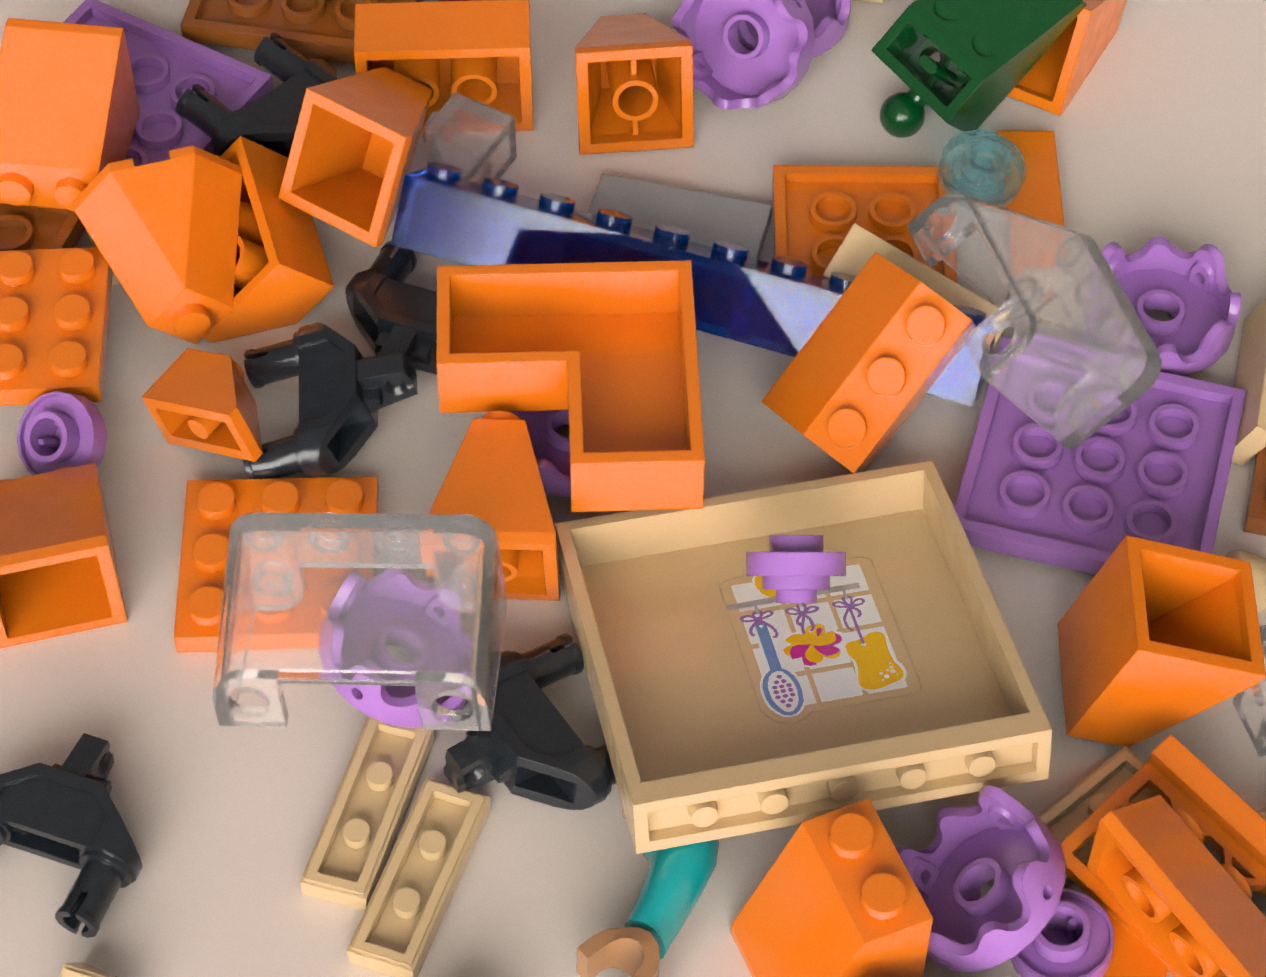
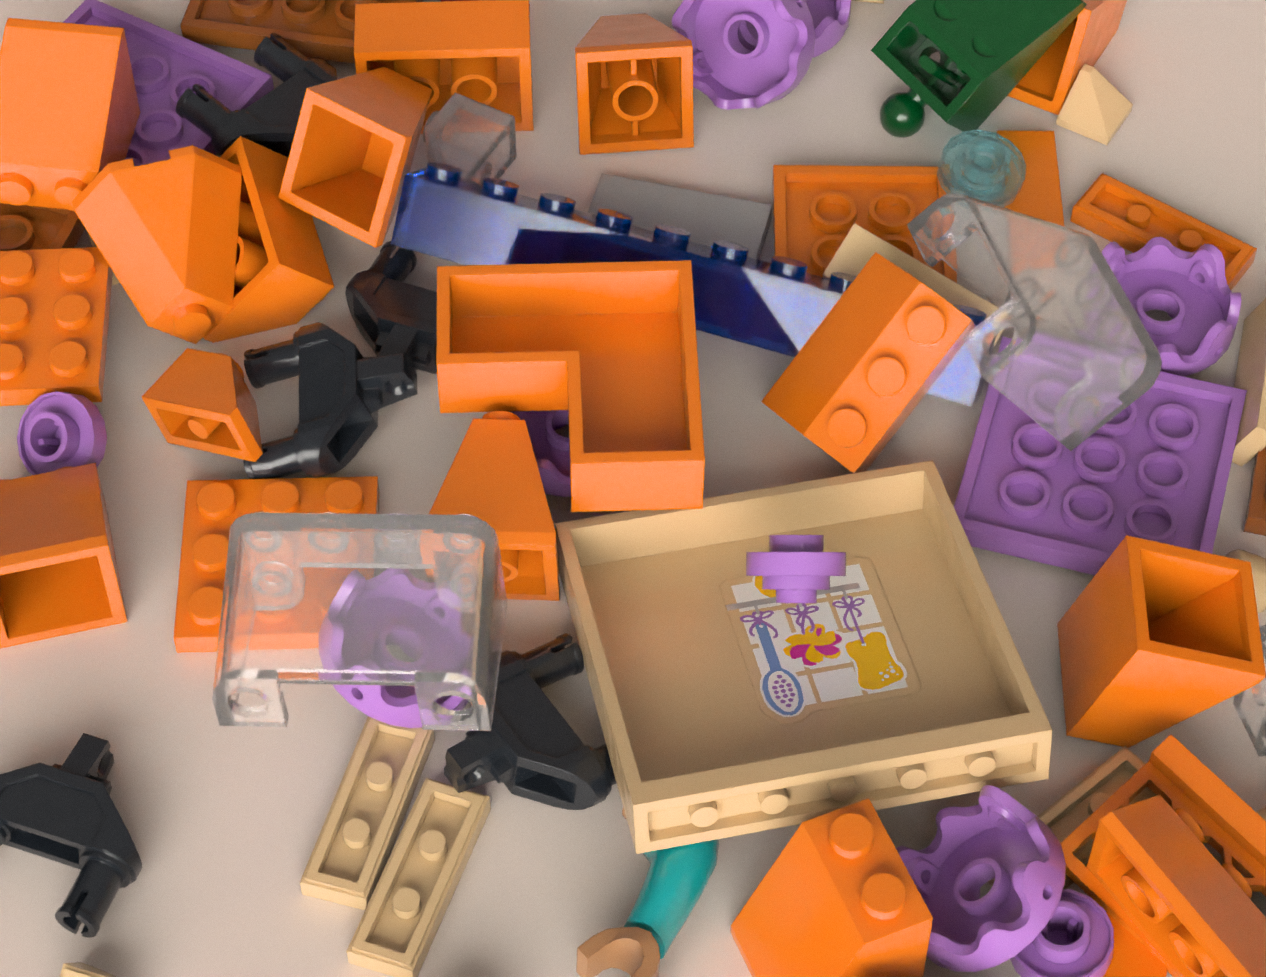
none -> tan slope [1056,64,1133,145]
none -> orange tile [1070,173,1257,290]

